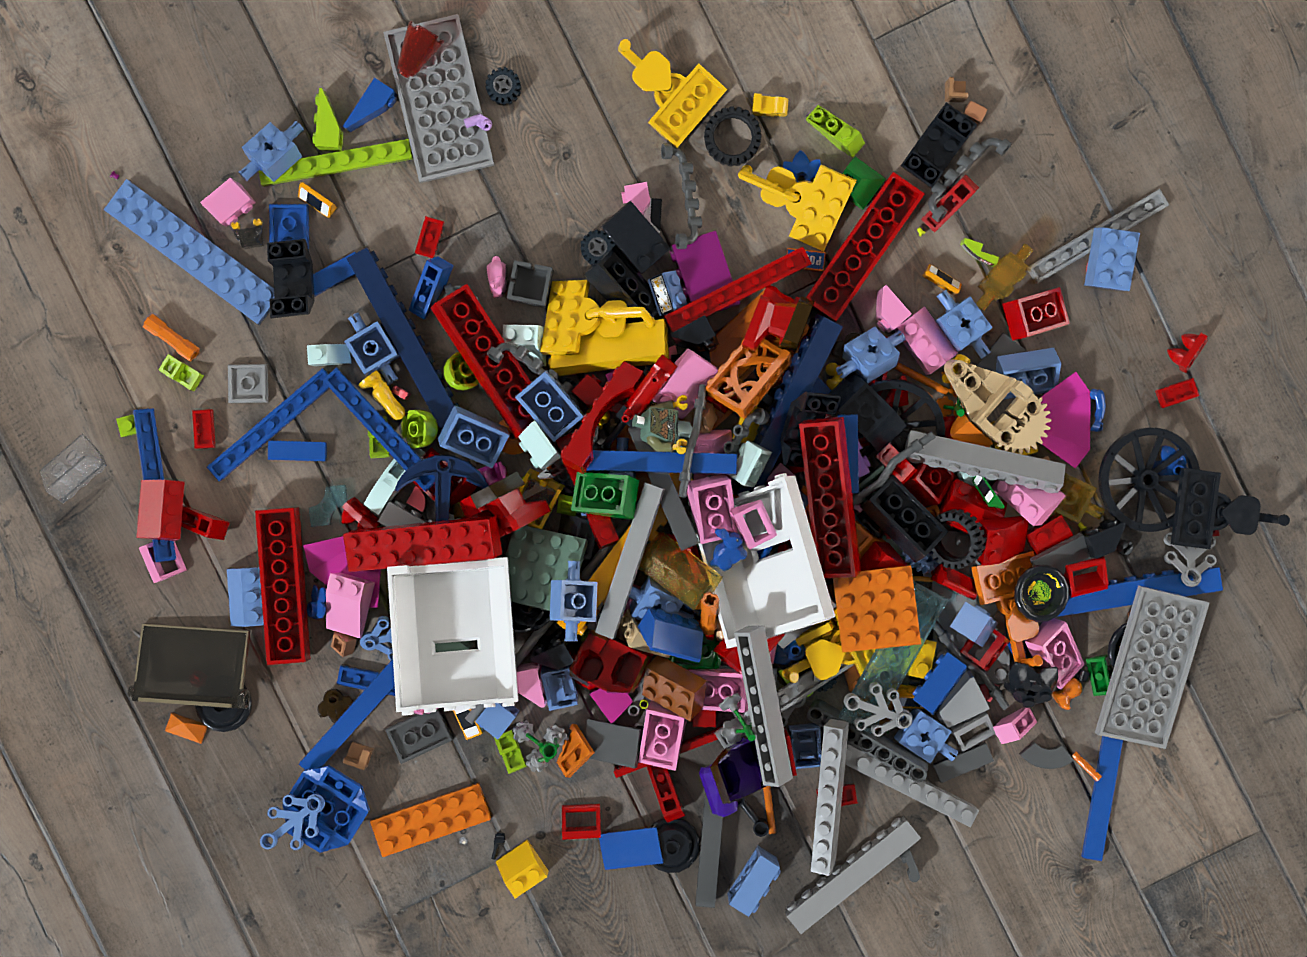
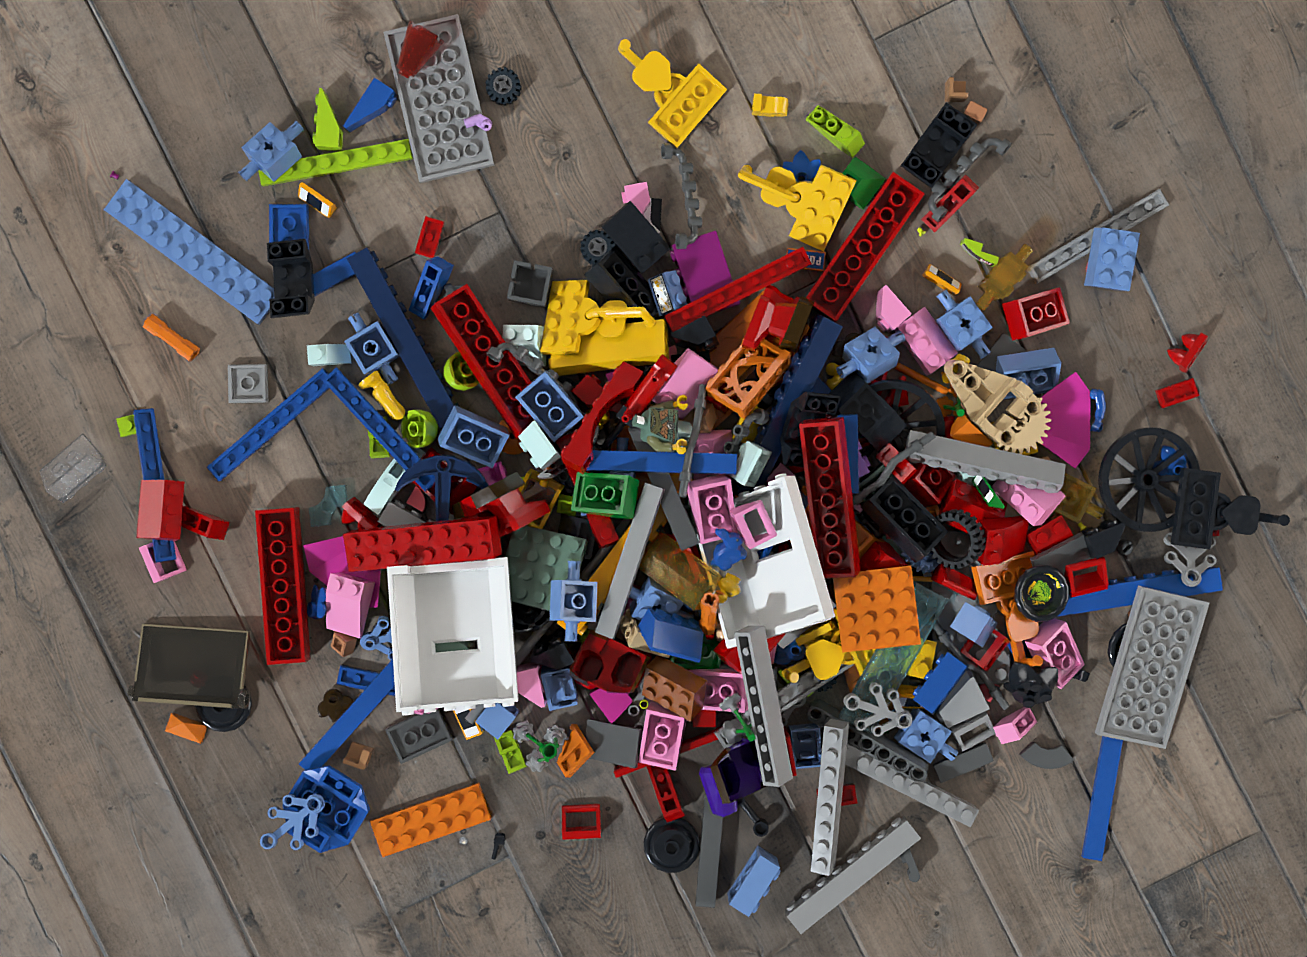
lime slope [158,354,204,391] -> none
red plate [192,409,216,449] -> none
bright pink slope [200,178,256,227] -> none
medium blue slope [227,566,264,627] -> none
clear smoke piece [231,219,264,249] -> none
blue tile [268,441,327,461] -> none
coral tile [391,385,411,400] -> none
bright pink animal [487,256,507,298] -> none
yellow slope [496,839,549,898] -> none
blue window [599,827,663,870] -> none
black tyre [704,106,761,166] -> none
orange bar [763,786,776,834] -> none
orange animal [1052,678,1083,710] -> none
orange wheel [1071,751,1102,782] -> none
green slope [1086,654,1112,696] -> none
none -> yellow animal [715,573,741,603]

